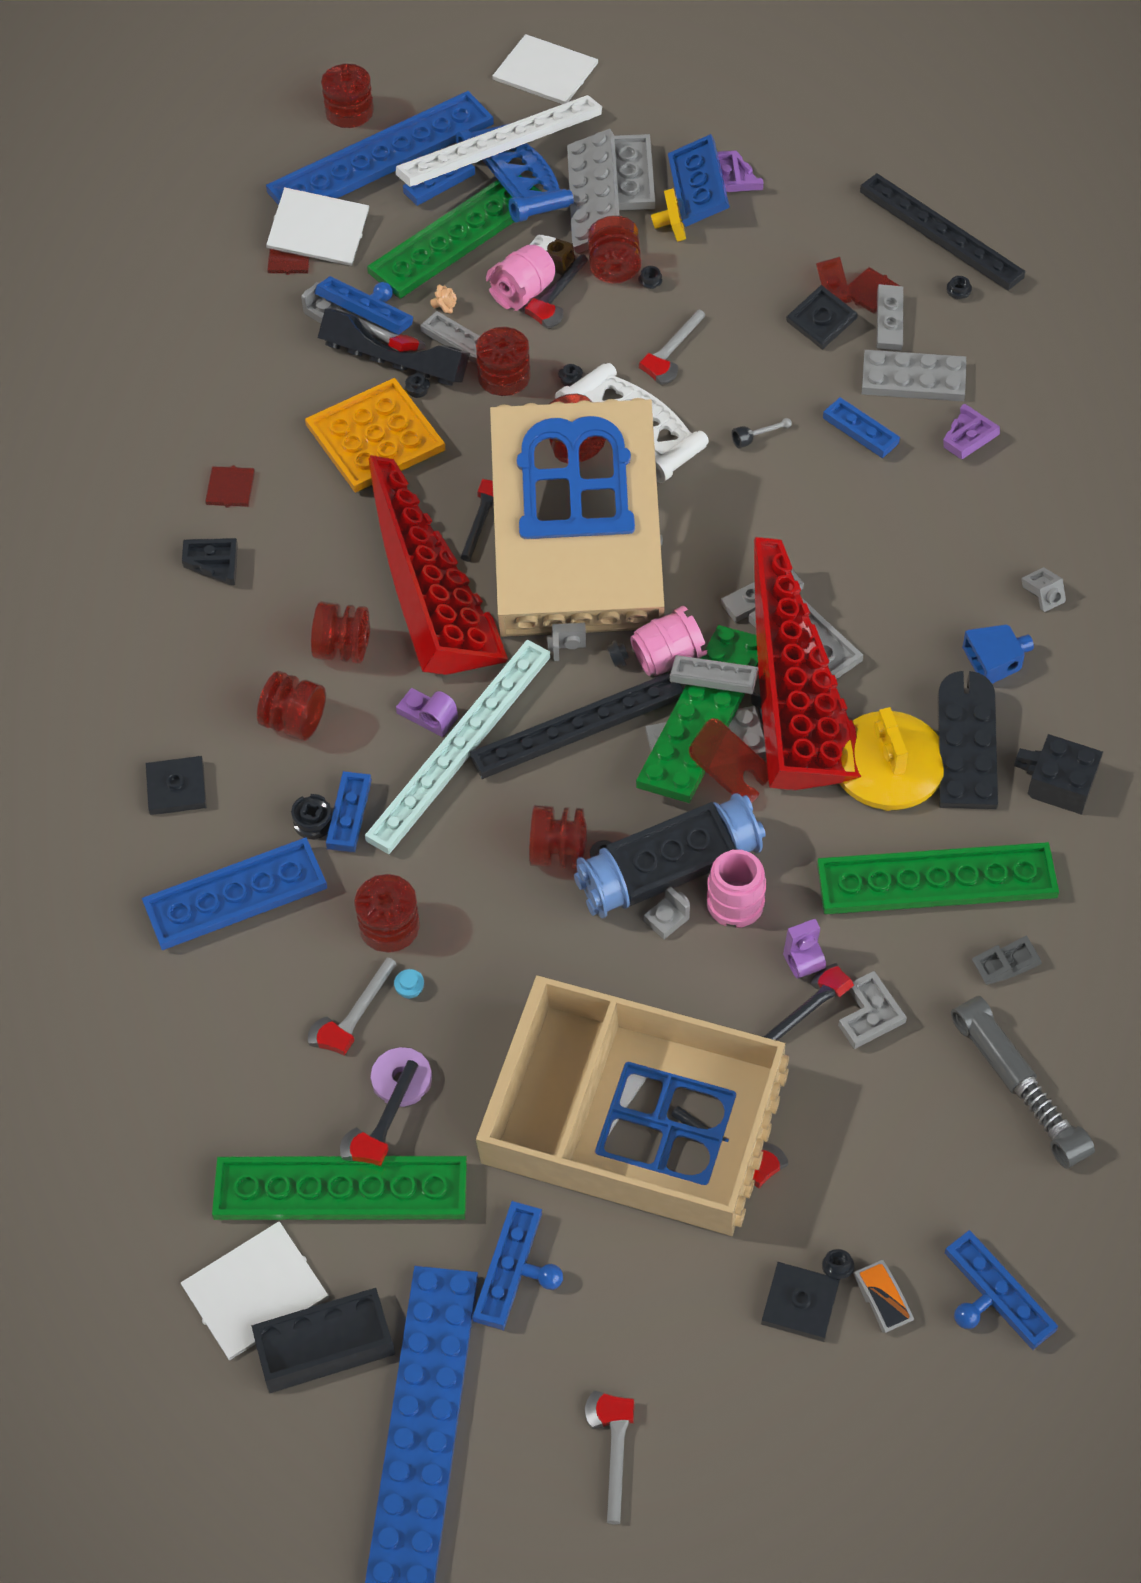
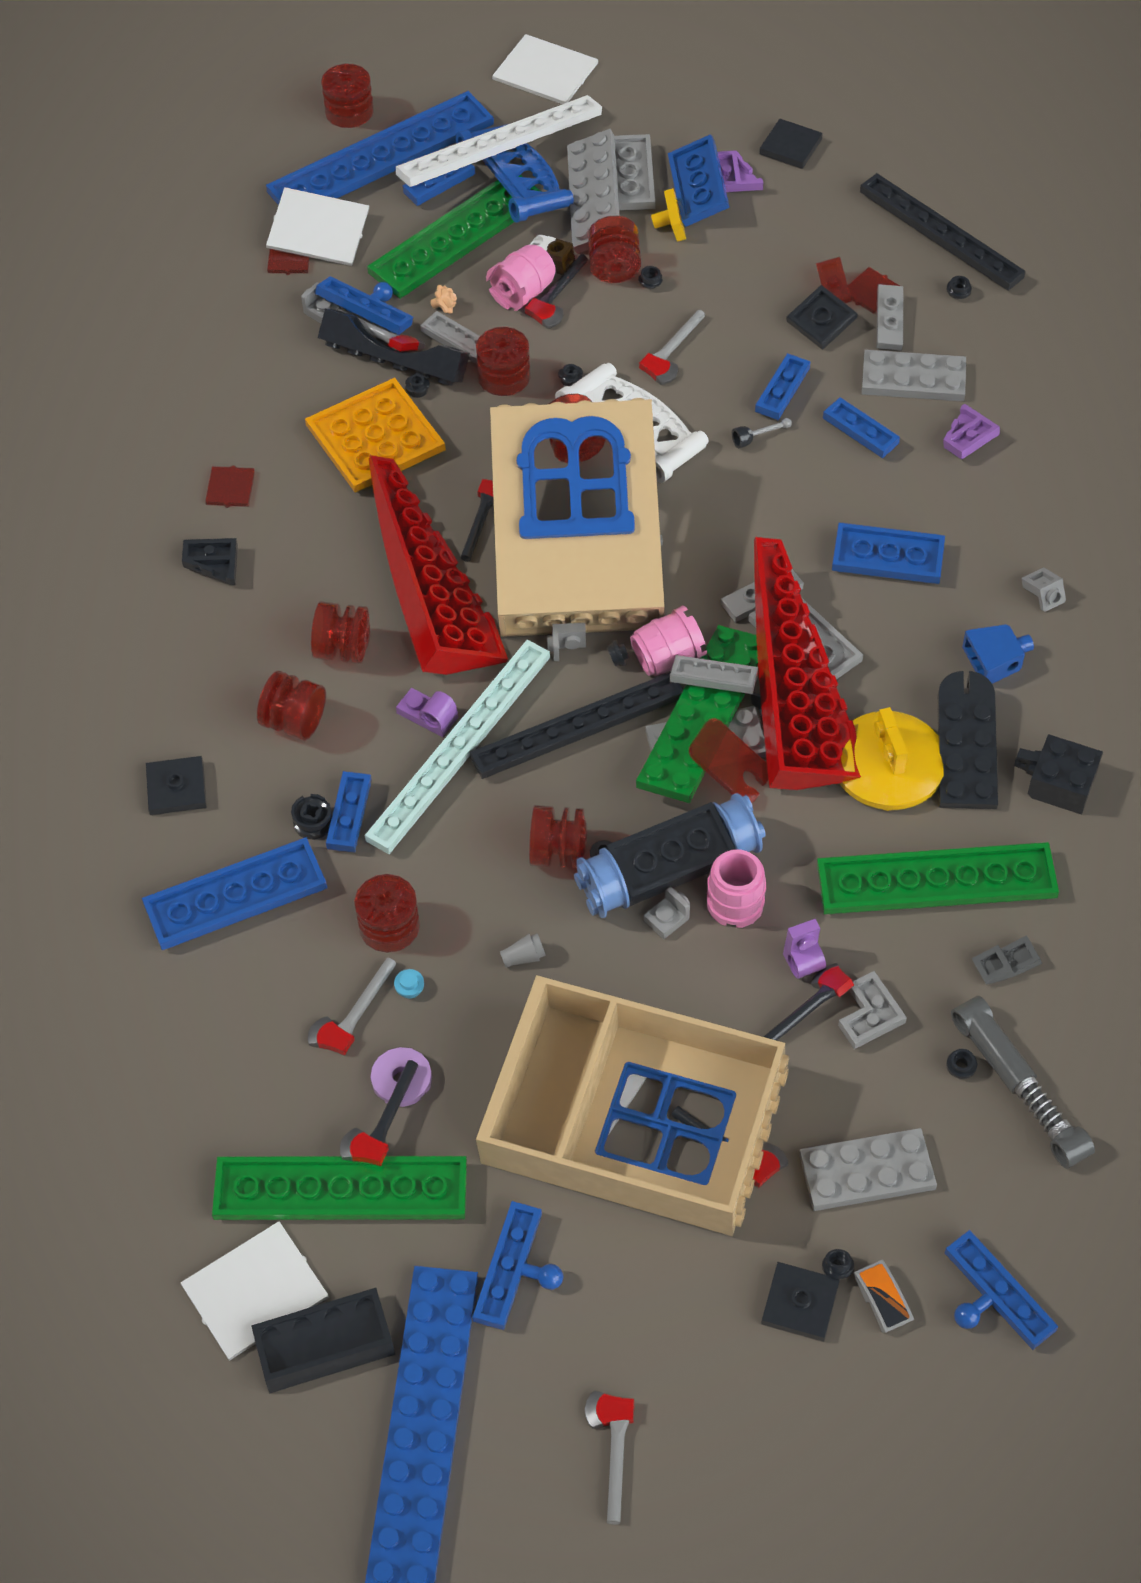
none -> light grey cone [500,933,546,968]
none -> blue plate [755,353,811,420]
none -> black tile [759,119,823,169]
none -> light grey plate [799,1128,937,1211]
none -> blue plate [832,523,945,584]
none -> black plate [946,1049,978,1079]

